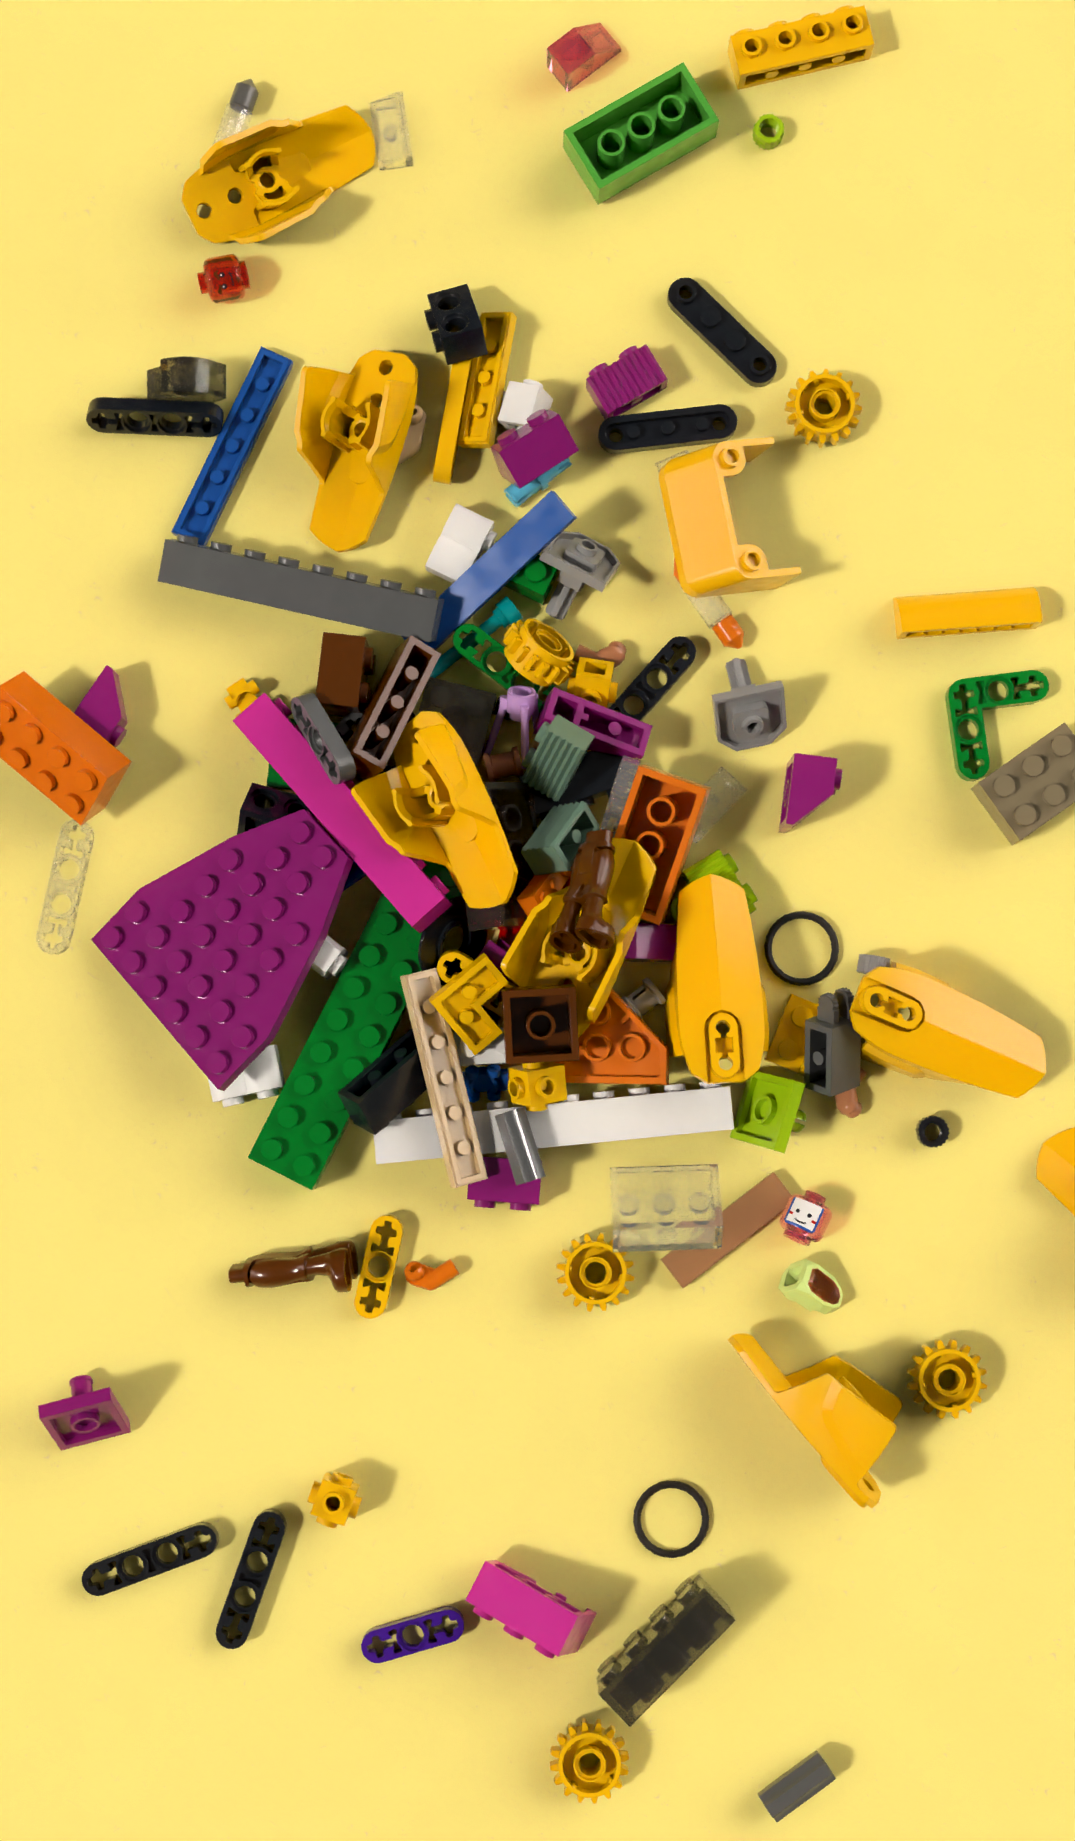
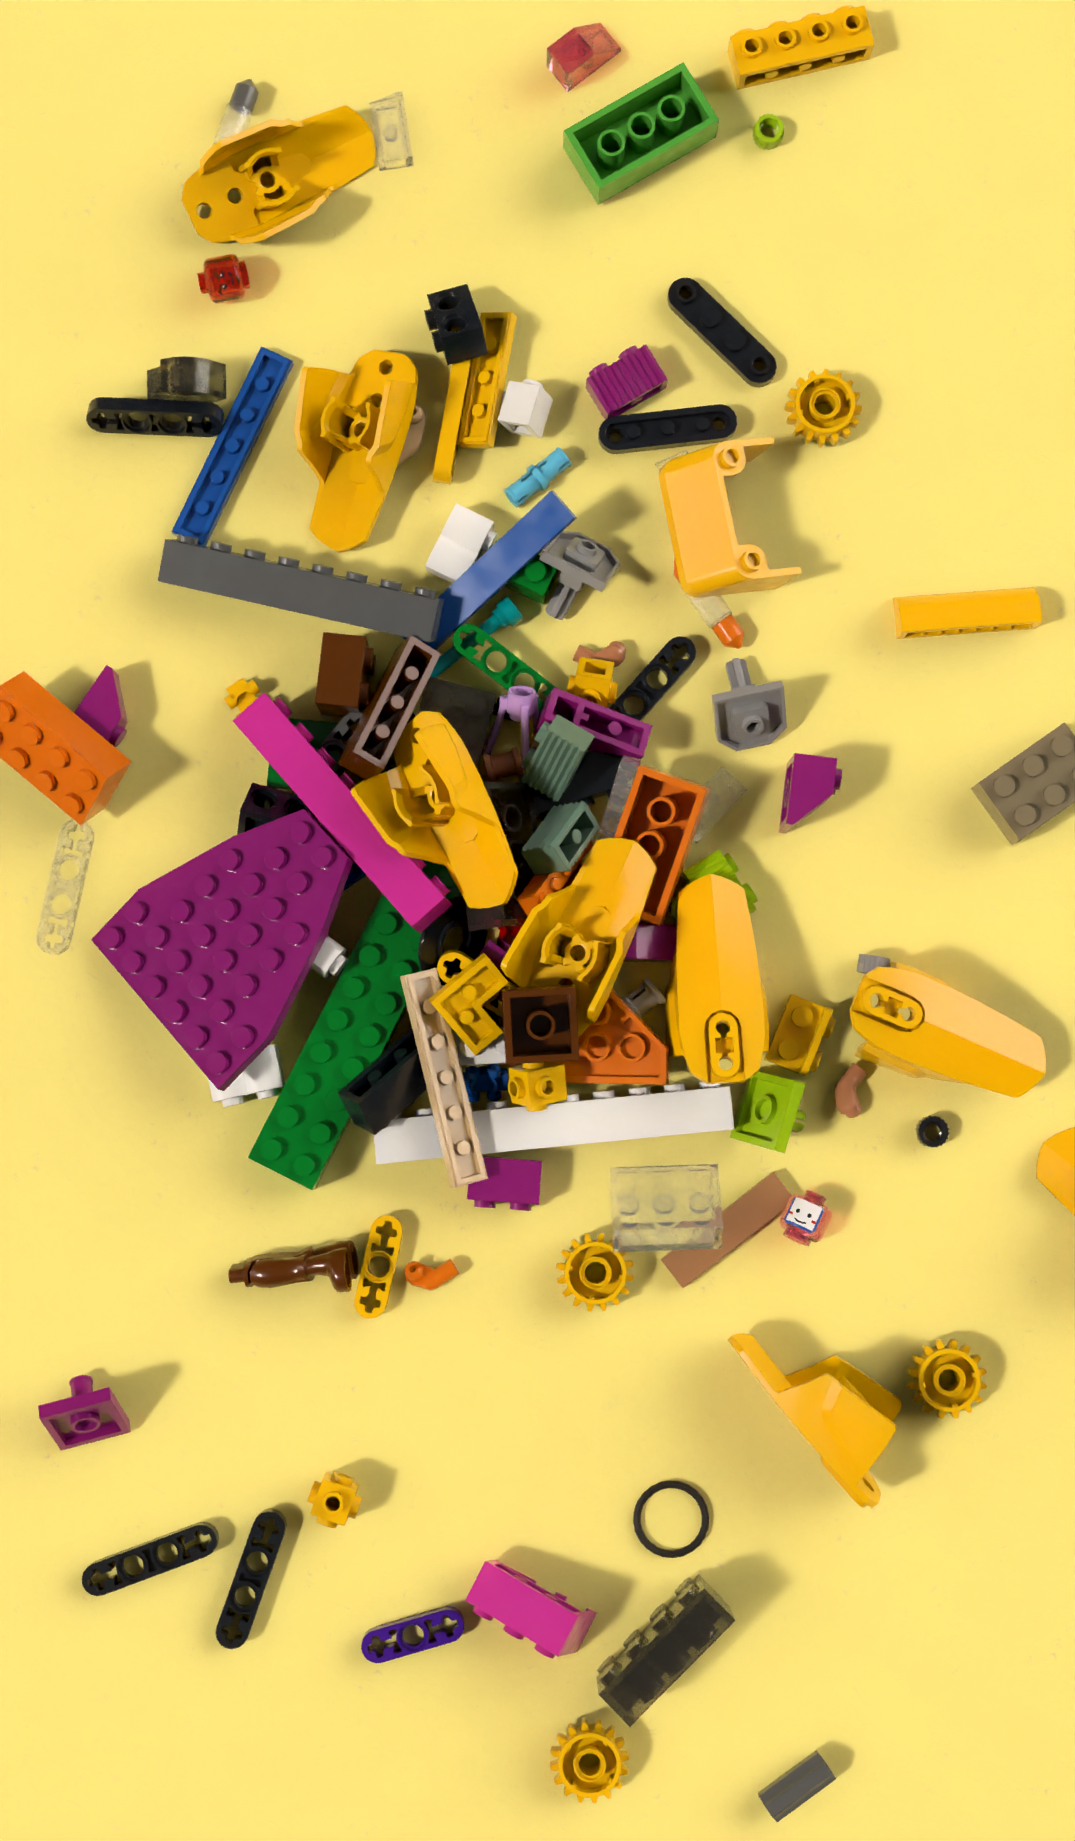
dark grey beam [291,693,356,785] -> none
magenta slope [490,409,579,489] -> none
dark grey axle [495,1107,546,1185] -> none
yellow gear [503,619,575,687] -> none
reddish brown piece [549,829,615,953] -> none
black tyre [764,911,839,986] -> none
yellowish green rock [778,1259,843,1314] -> none
dark grey hinge [804,987,861,1097] -> none
green beam [945,670,1049,782] -> none

